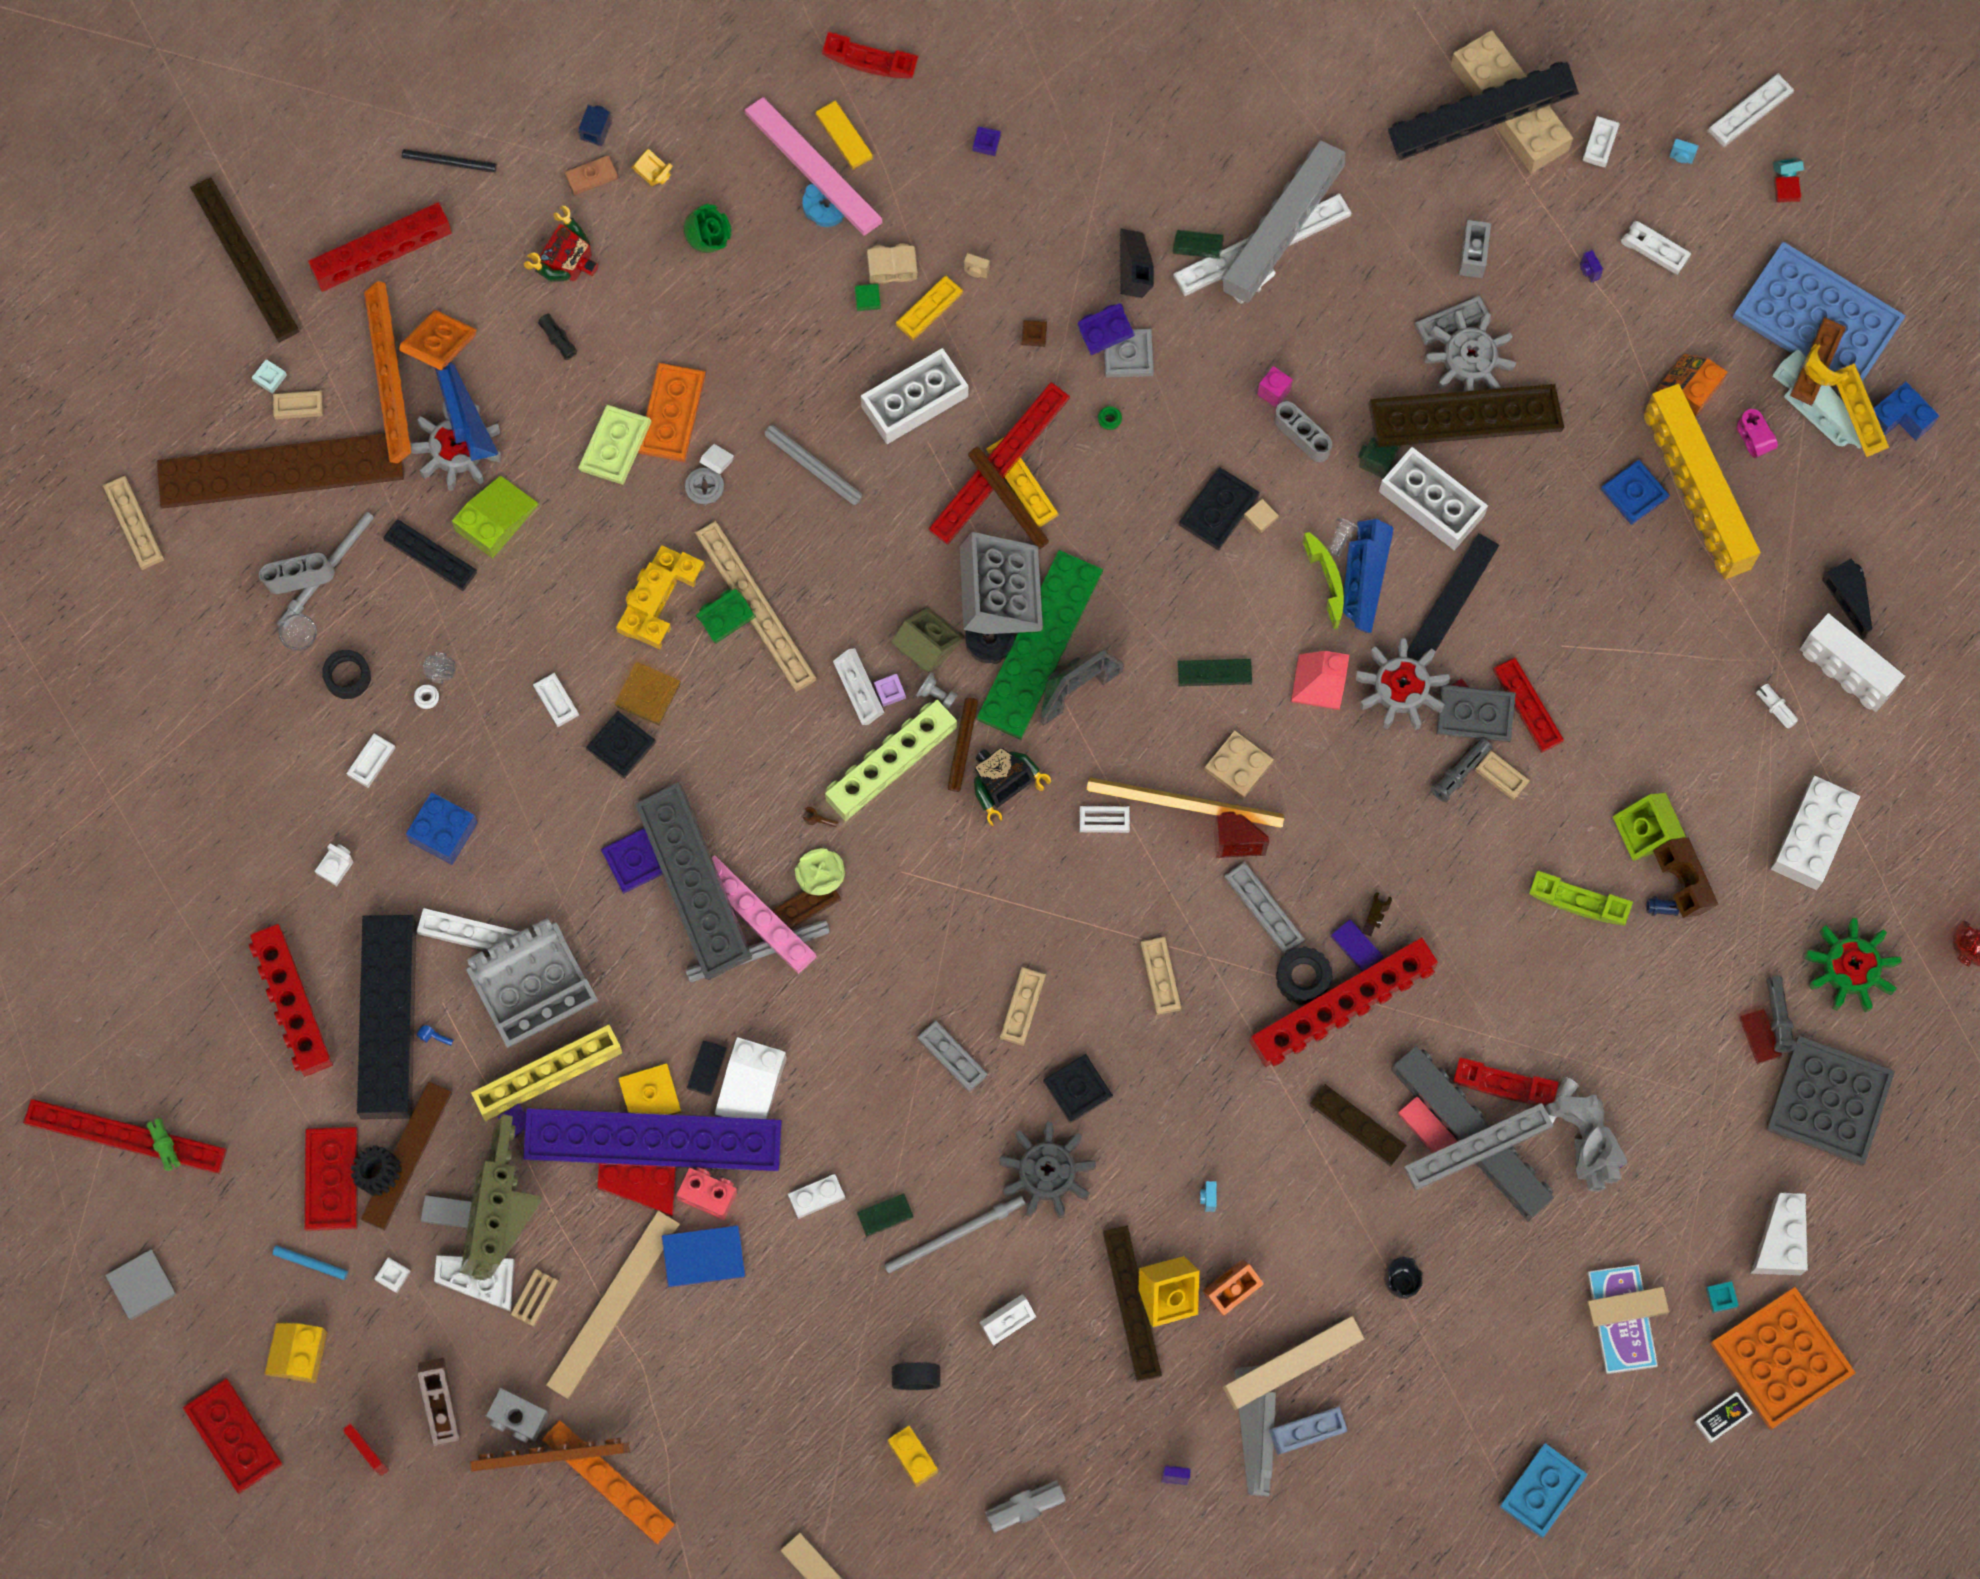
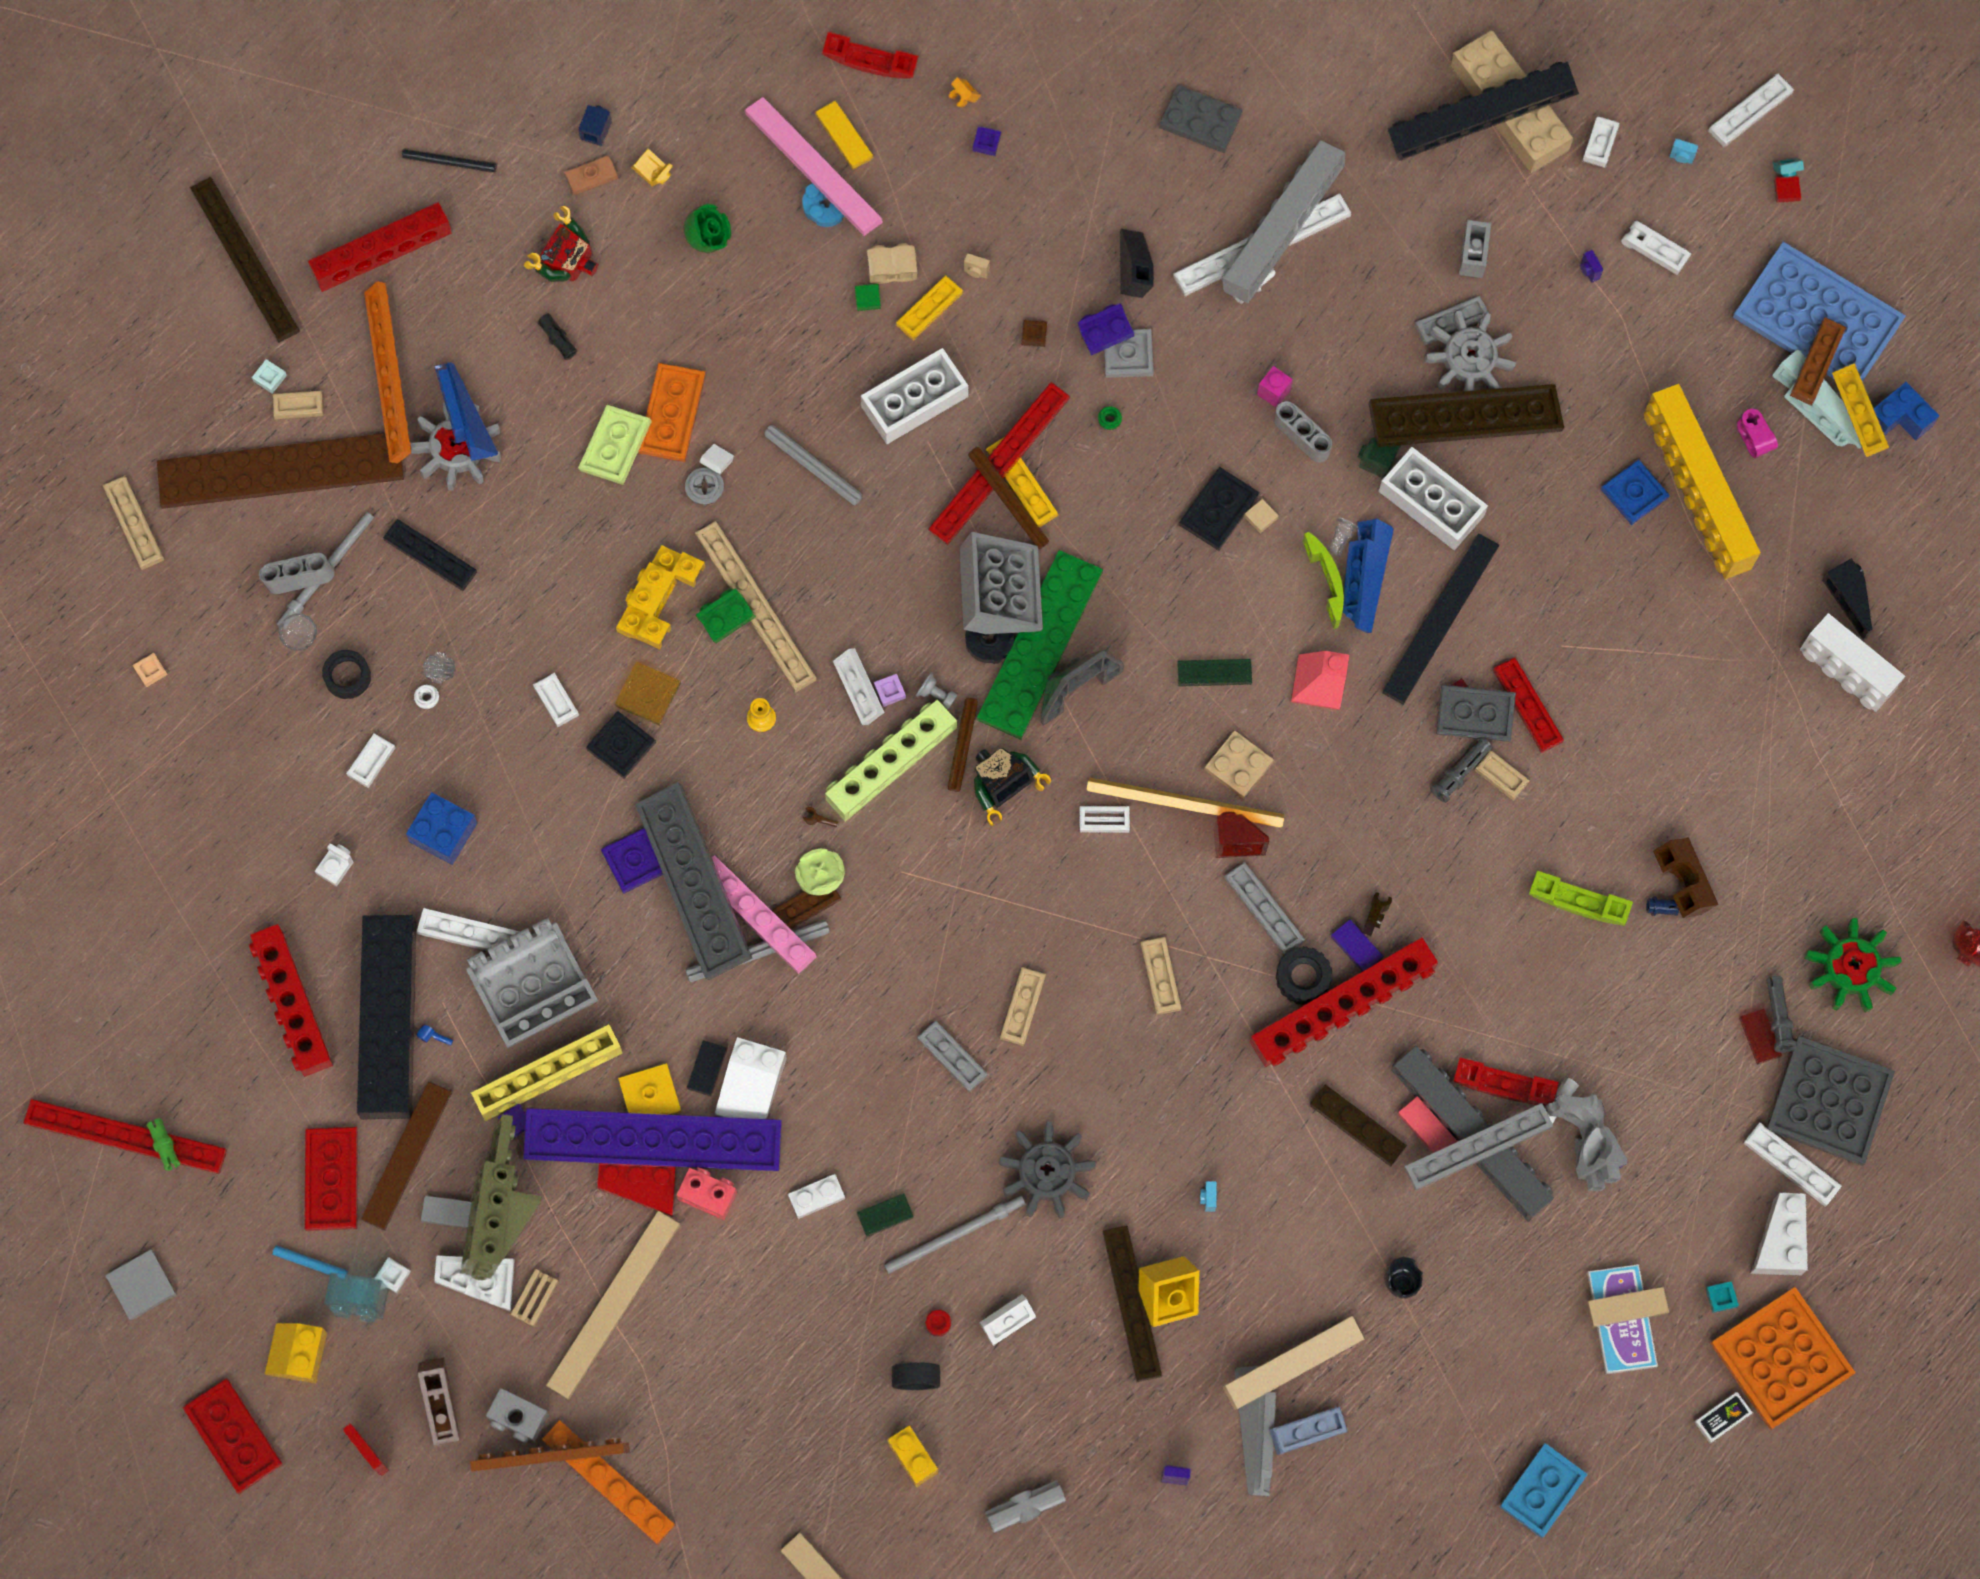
black tyre [351,1145,401,1196] -> none
orange tile [399,310,477,371] -> none
lime slope [452,476,539,559] -> none
blue tile [662,1226,745,1288] -> none
olive slope [892,608,965,673] -> none
black plate [1043,1054,1113,1124] -> none
clear green tile [1172,230,1224,259] -> none
orange brick [1202,1259,1264,1316] -> none
light grey gear [1355,638,1450,730] -> none
lime slope [1612,793,1686,861] -> none
orange slope [1656,354,1728,417] -> none
white axle [1756,683,1798,728] -> none
white brick [1771,775,1860,890] -> none
yellow helmet [1804,344,1849,386] -> none
none -> light nougat tile [133,653,168,687]
none -> clear light blue brick [324,1272,389,1322]
none -> yellow piece [747,698,776,732]
none -> red tile [925,1309,951,1337]
none -> light orange tile [949,77,981,107]
none -> dark grey plate [1159,85,1243,153]
none -> white tile [1744,1123,1842,1207]

